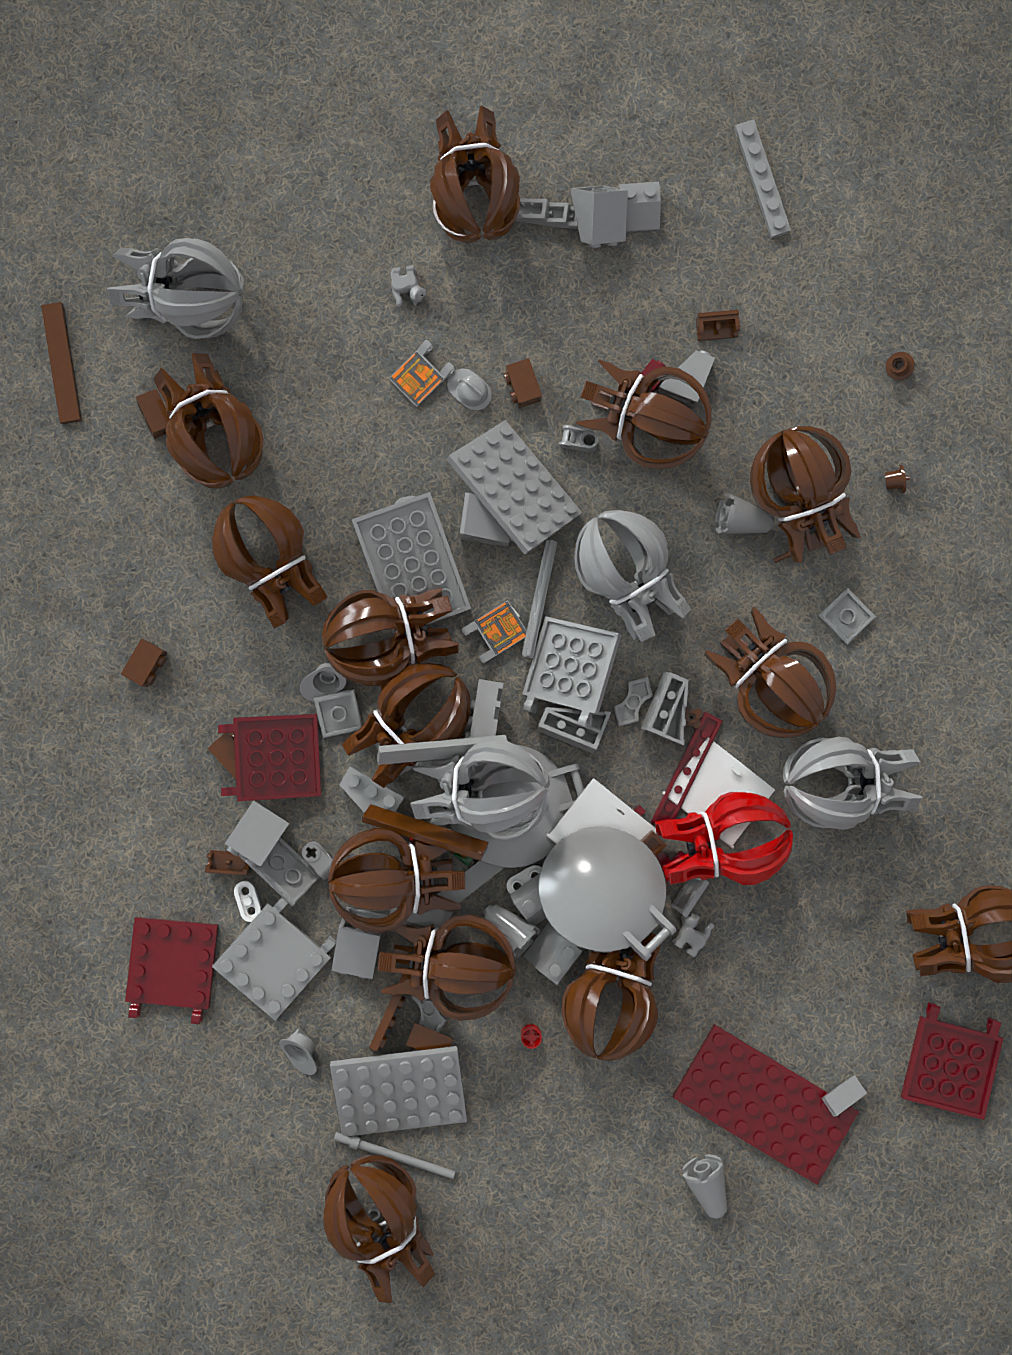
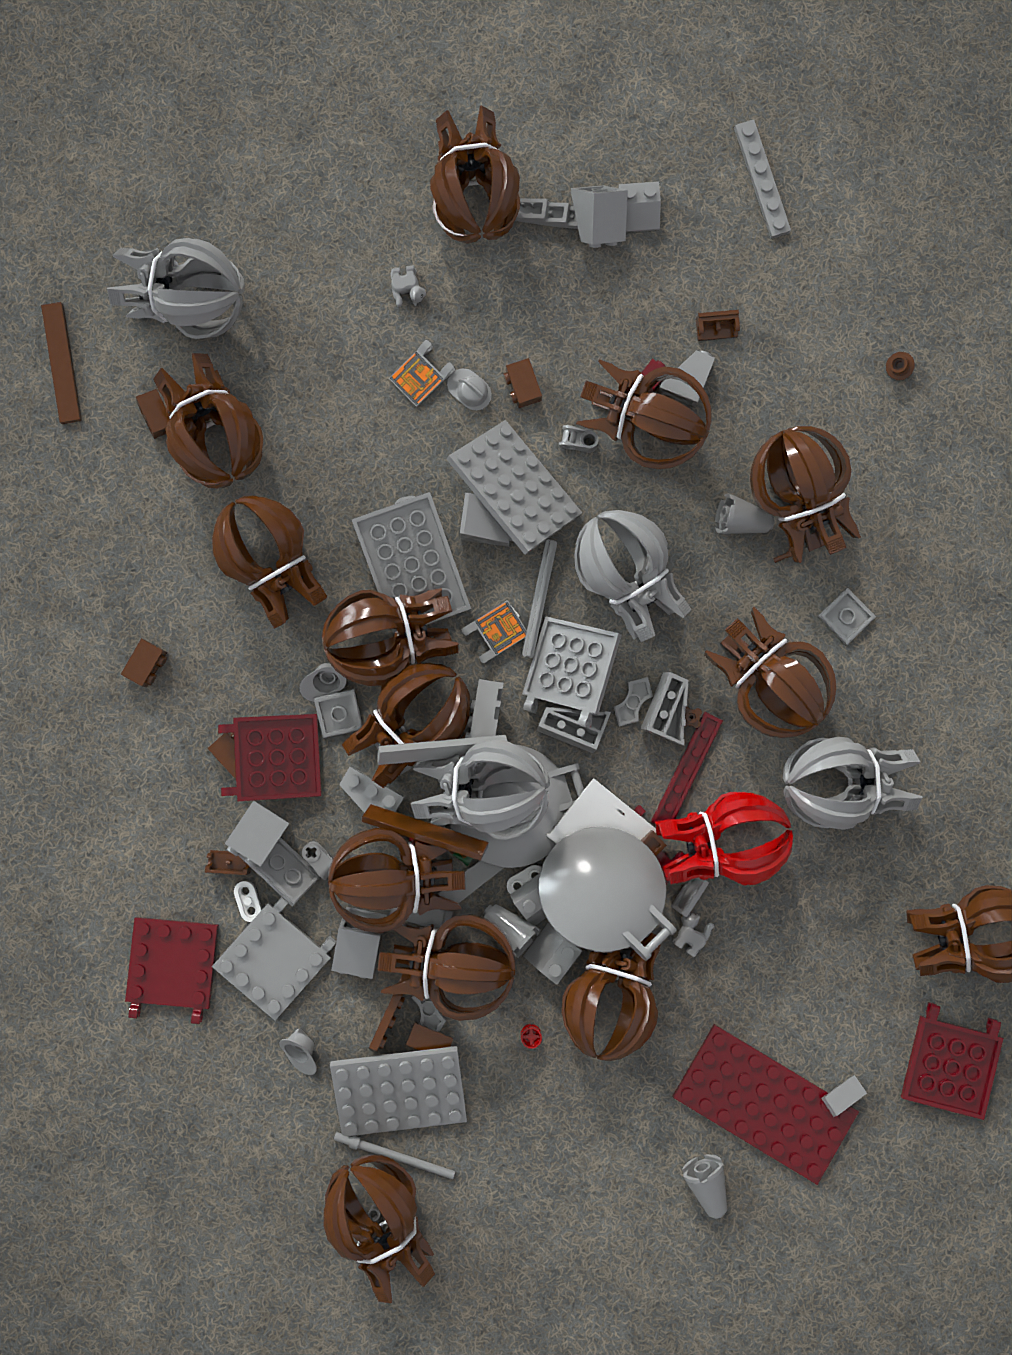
white piece [662,737,775,849] -> none
reddish brown piece [885,465,910,493] -> none

